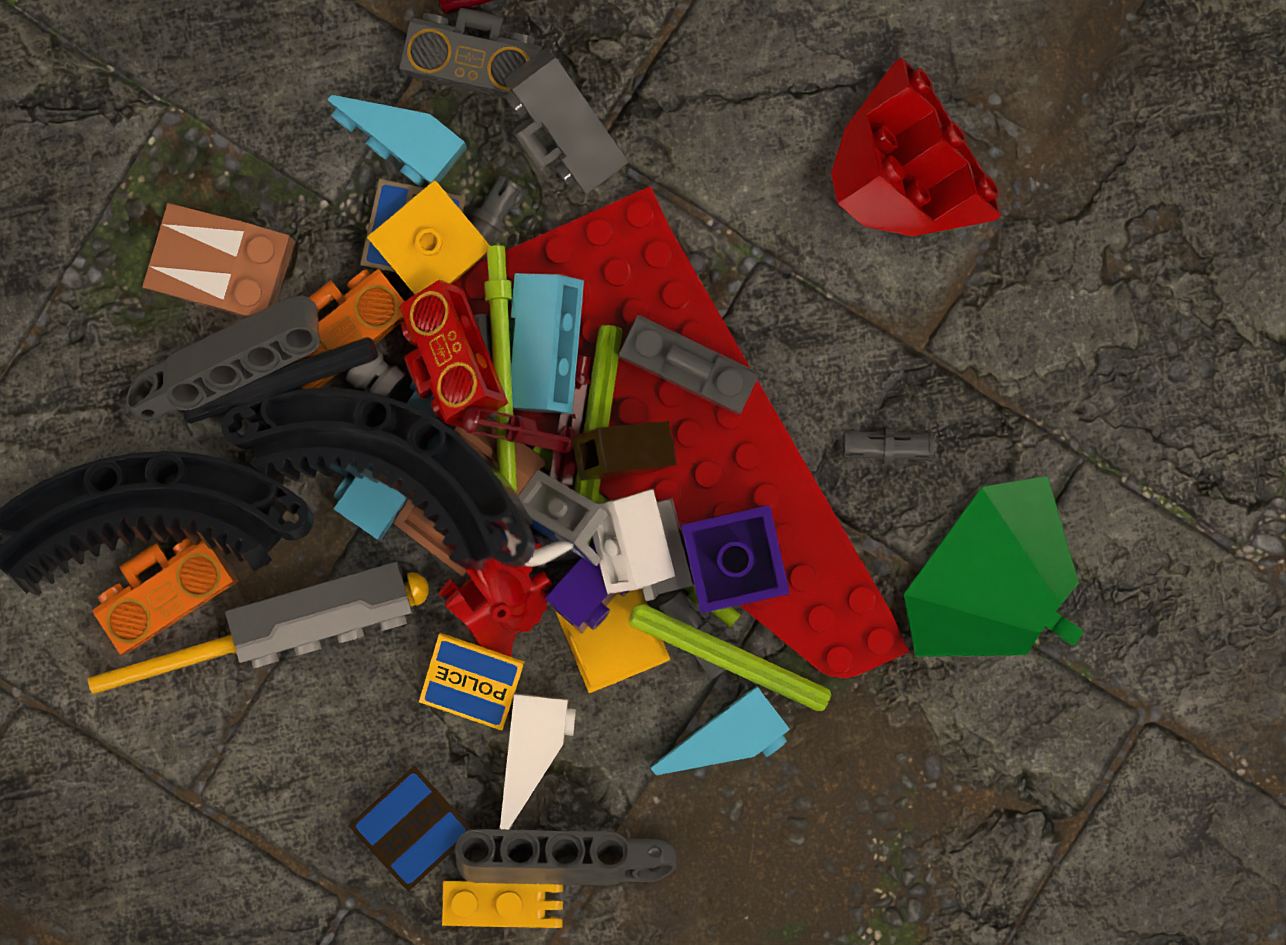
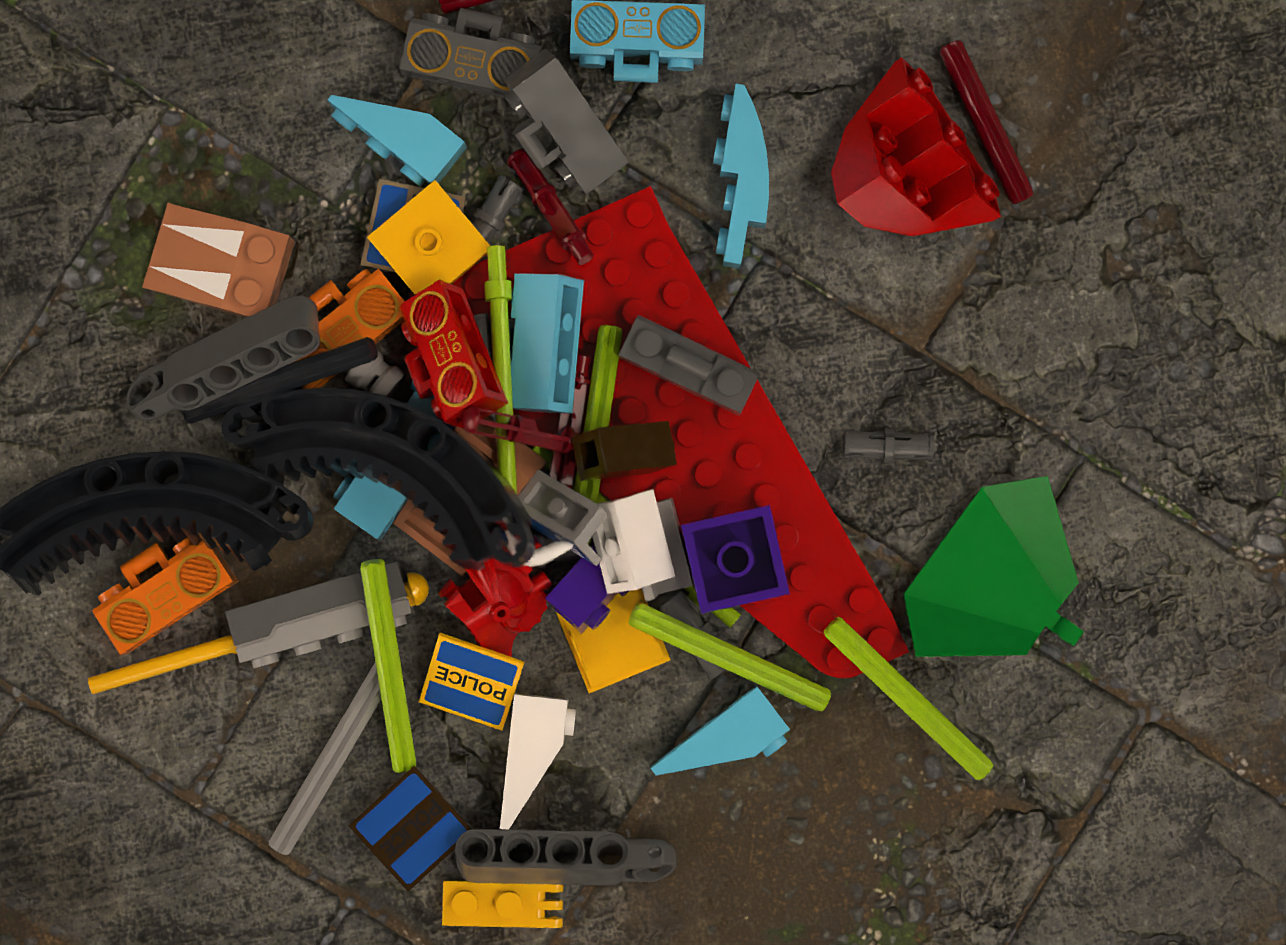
none -> light grey axle [269,662,381,855]
none -> lime axle [361,559,416,773]
none -> dark red piece [507,148,594,265]
none -> medium azure piece [570,0,705,83]
none -> medium azure slope [713,84,769,269]
none -> lime axle [824,617,993,780]
none -> dark red axle [940,40,1033,205]

